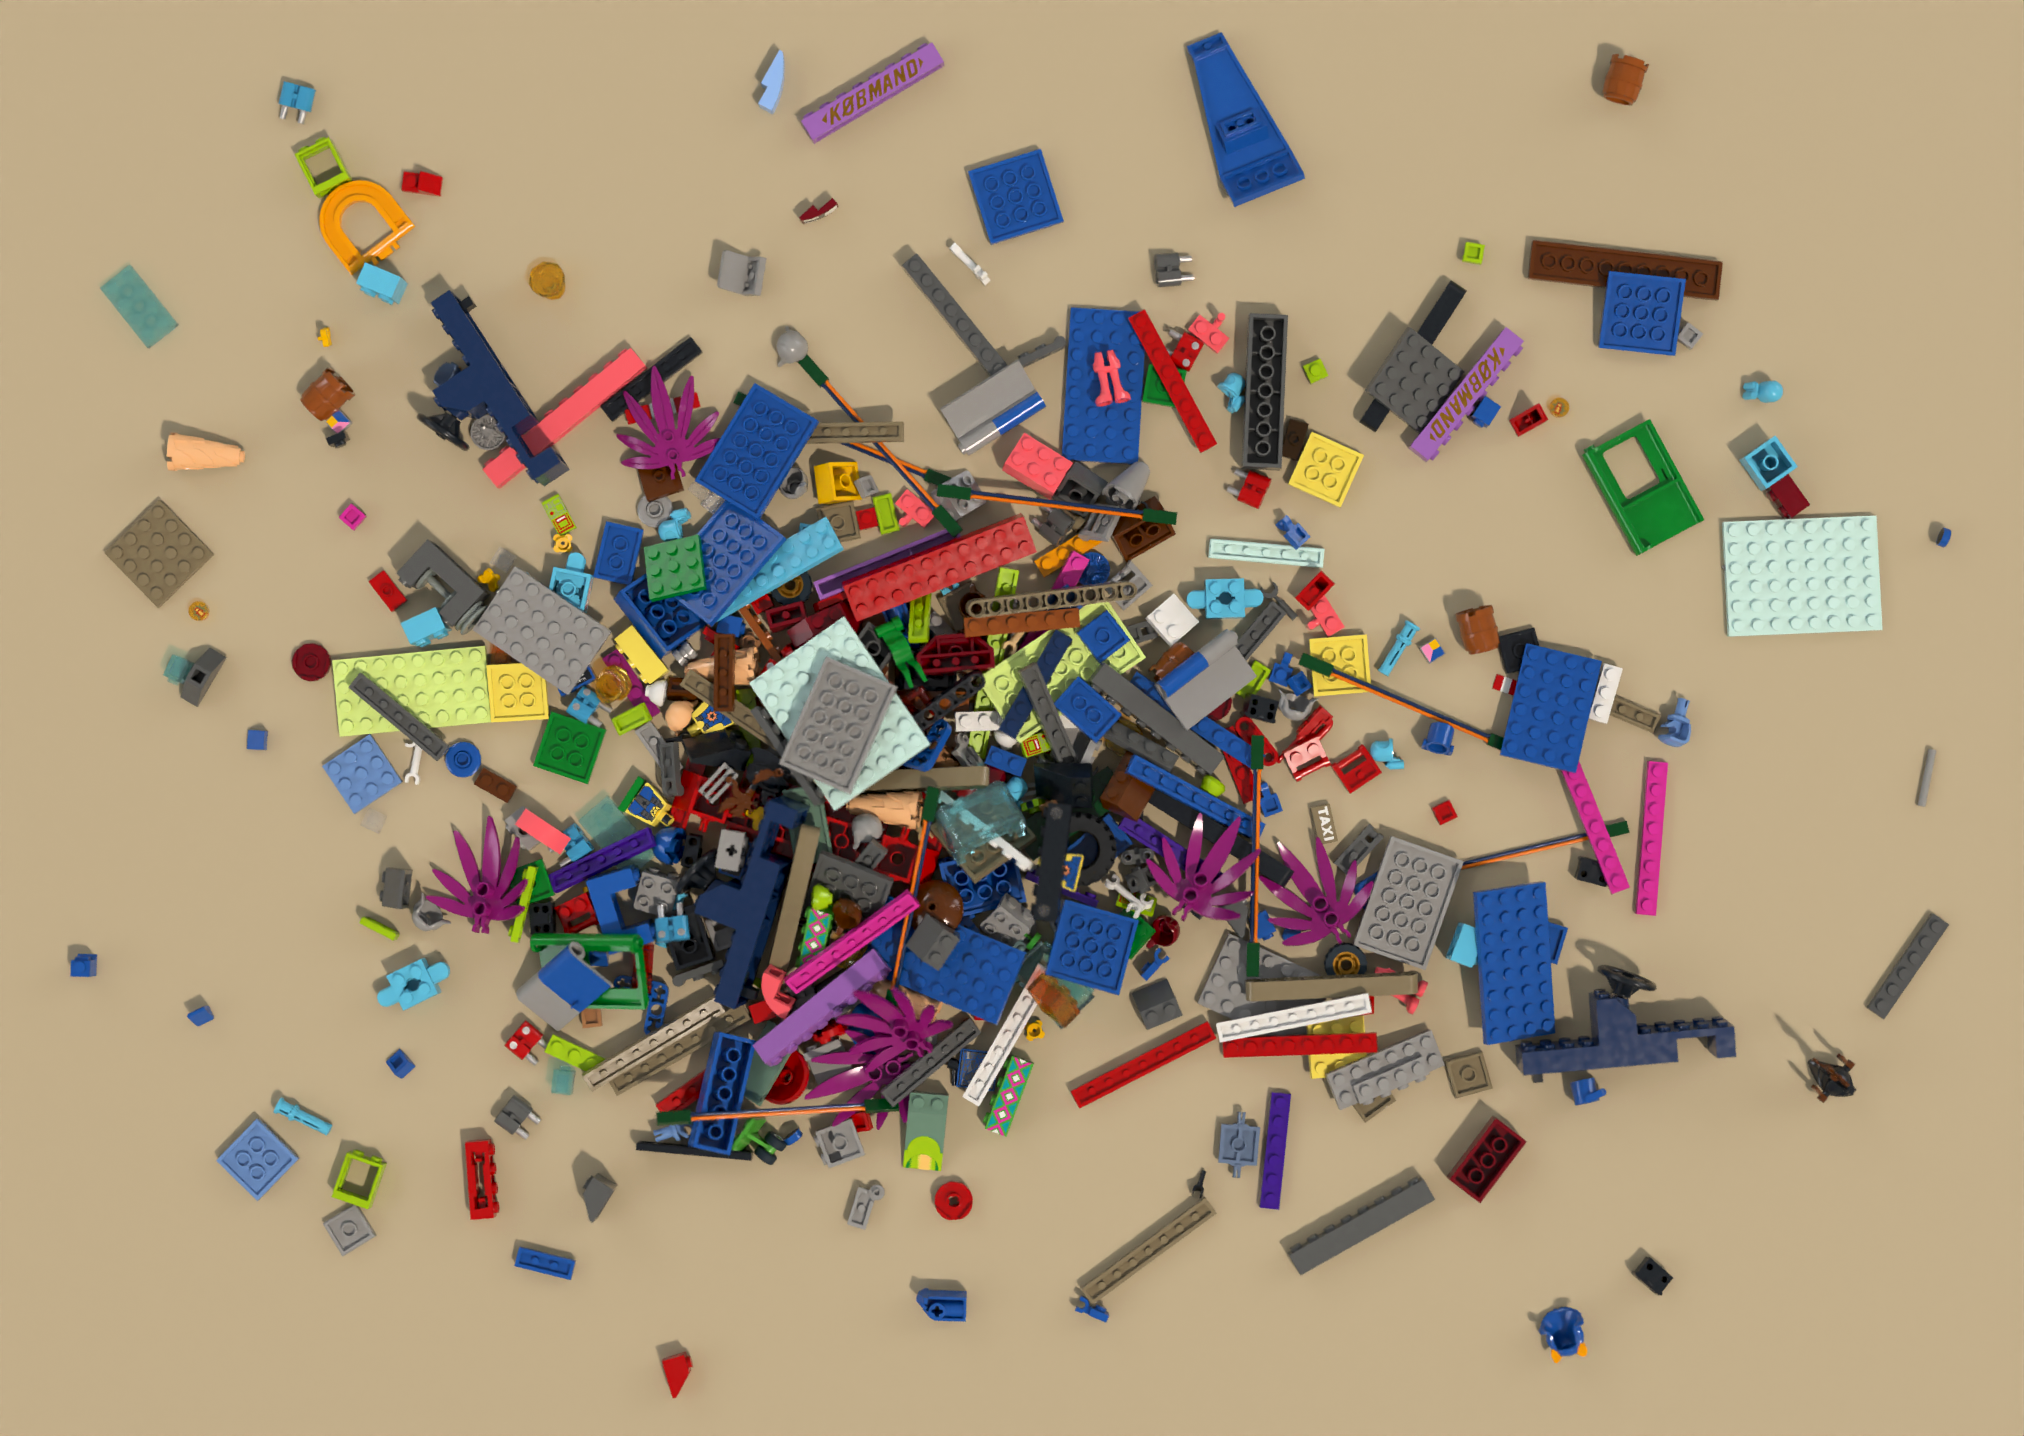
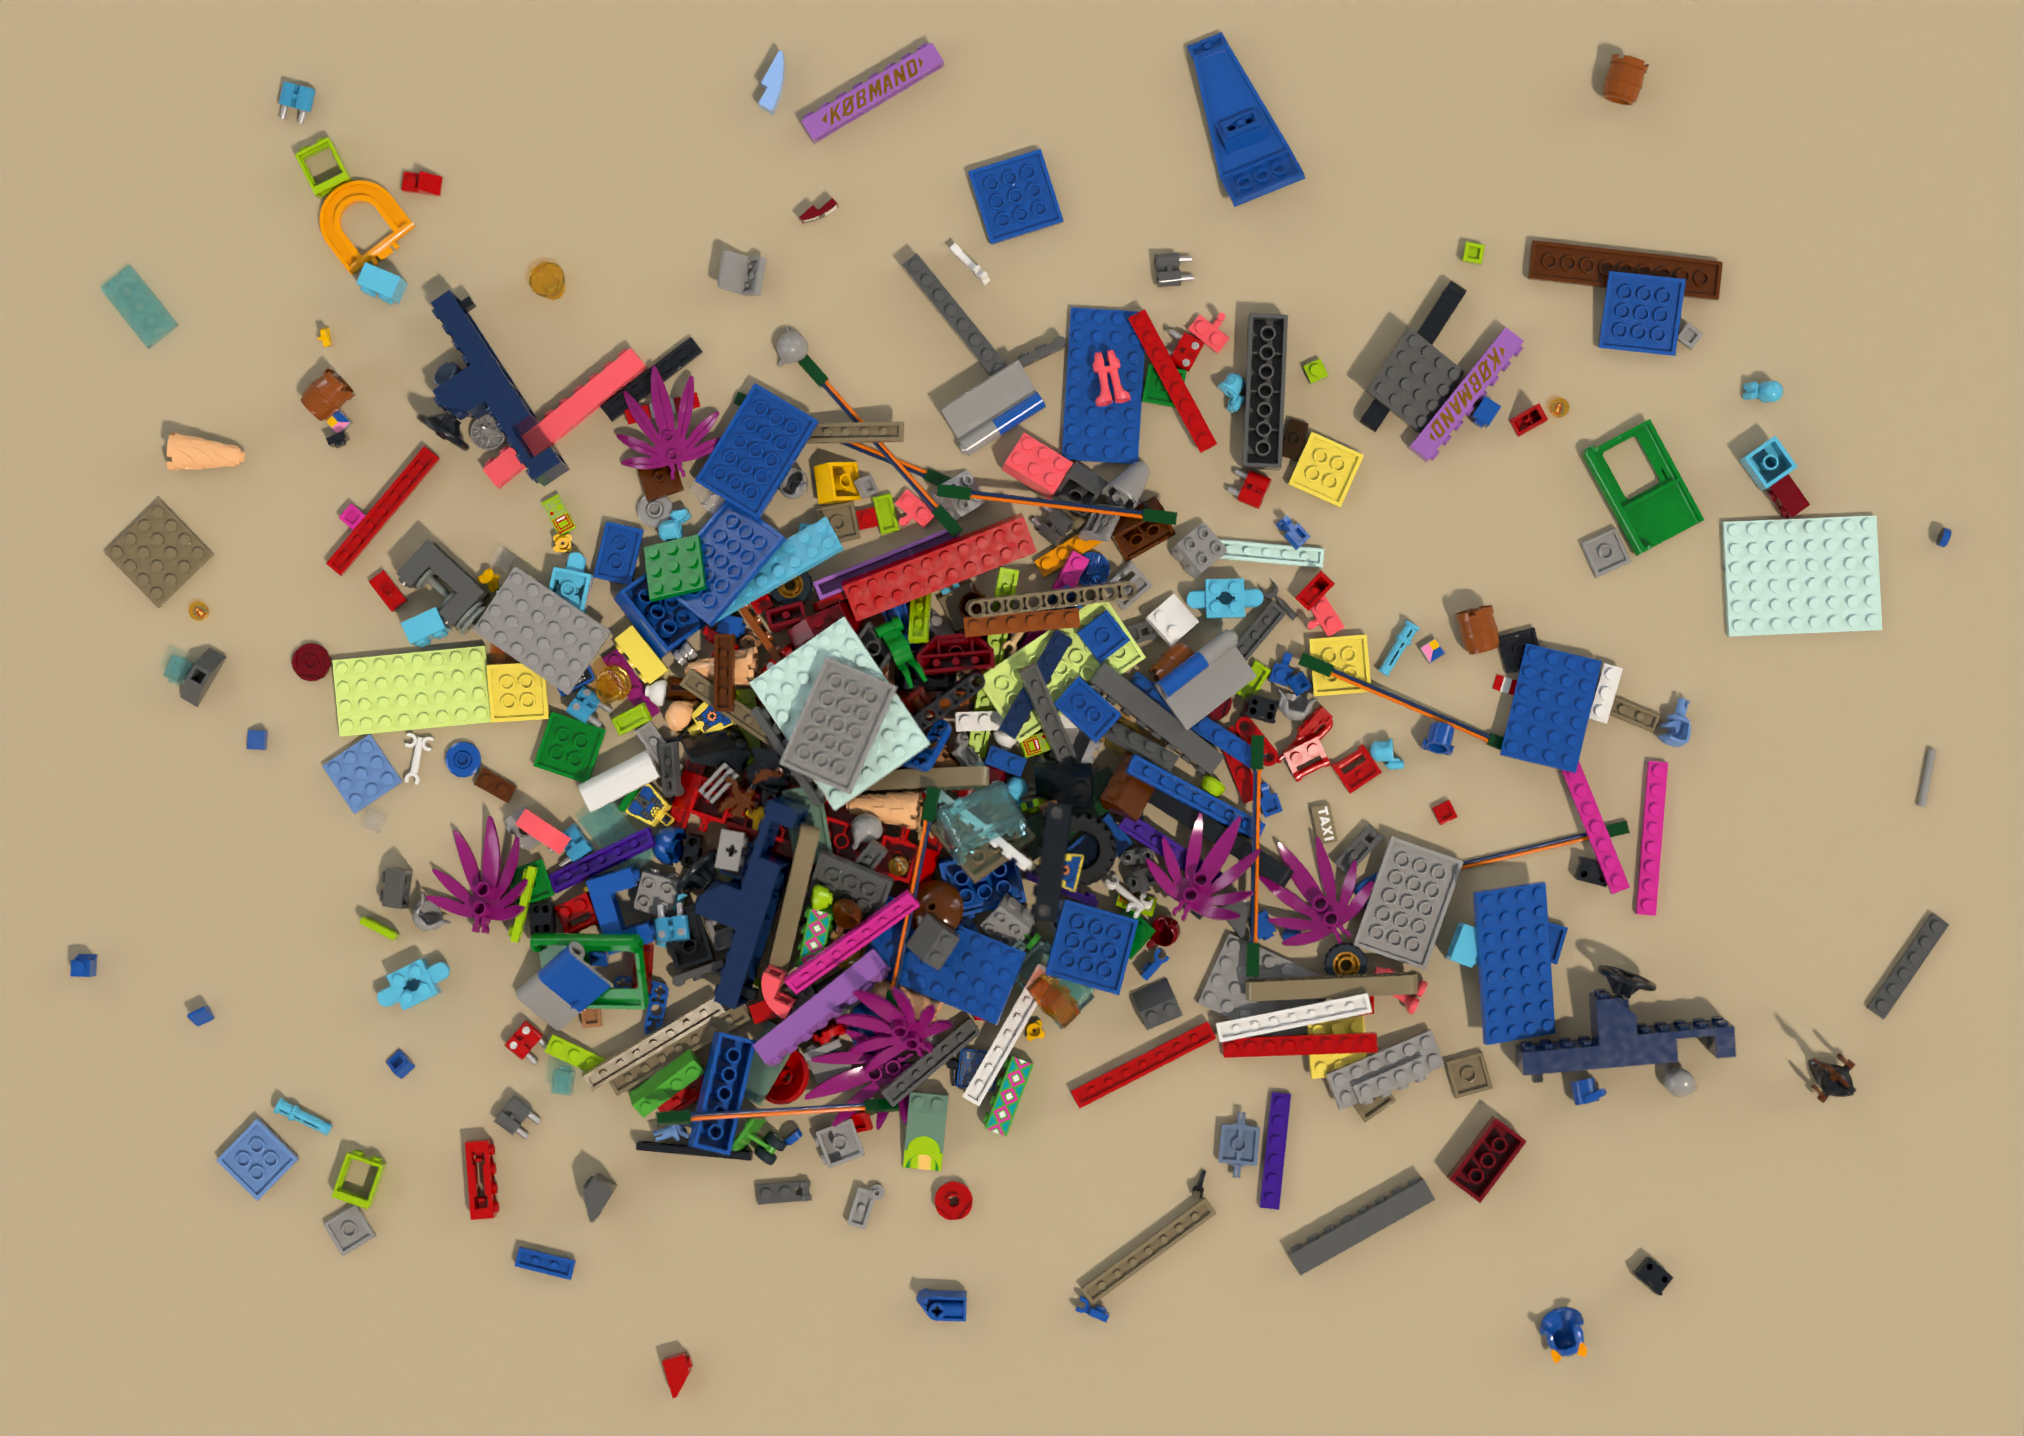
dark grey plate [348,673,450,761] -> none
none -> red plate [326,446,440,576]
none -> white brick [578,750,661,812]
none -> bright green brick [629,1049,705,1118]
none -> dark grey plate [757,1180,812,1205]
none -> clear yellow tile [889,856,909,876]
none -> light grey bracket [1170,523,1227,580]
none -> light grey tile [1580,527,1631,578]
none -> light grey hair [1663,1063,1697,1097]

